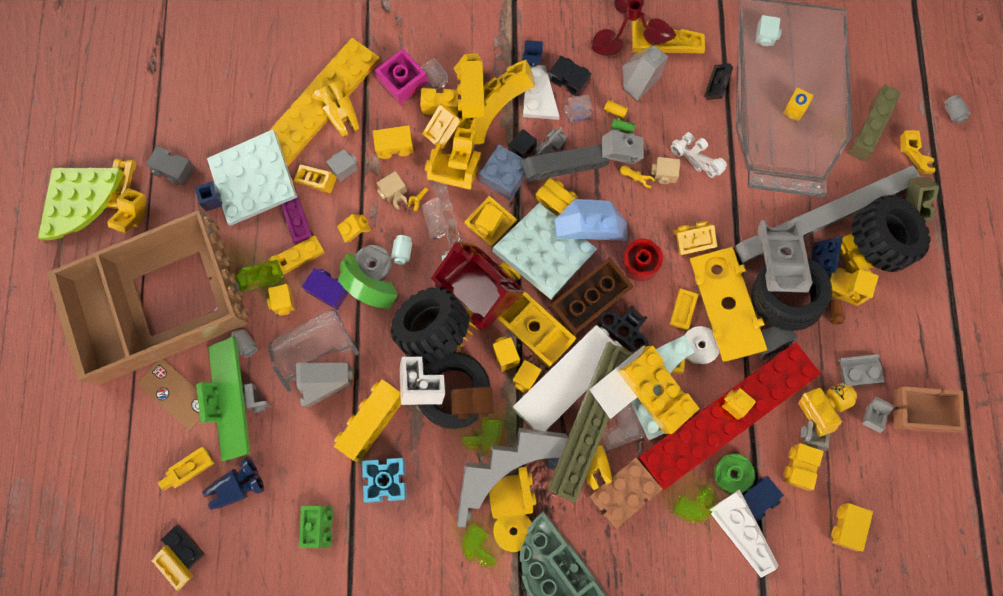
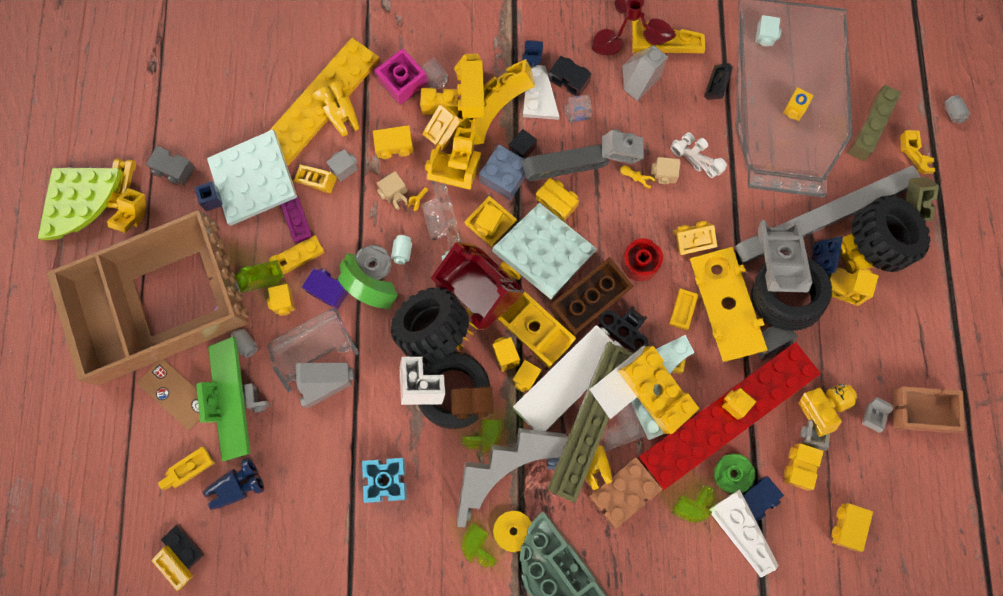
bright green bracket [299,506,333,548] -> none
yellow brick [334,380,401,463] -> none
yellow bracket [337,214,371,242] -> none
yellow bracket [489,467,536,519] -> none
light grey hinge [532,127,567,156] -> none
light blue wedge [555,199,628,241] -> none
yellow pin [604,99,628,119] -> none
bright green pin [611,118,635,133] -> none
white plate [685,326,719,365] -> none
dark orange pin [829,299,846,325] -> none
light grey plate [838,354,885,386] -> none

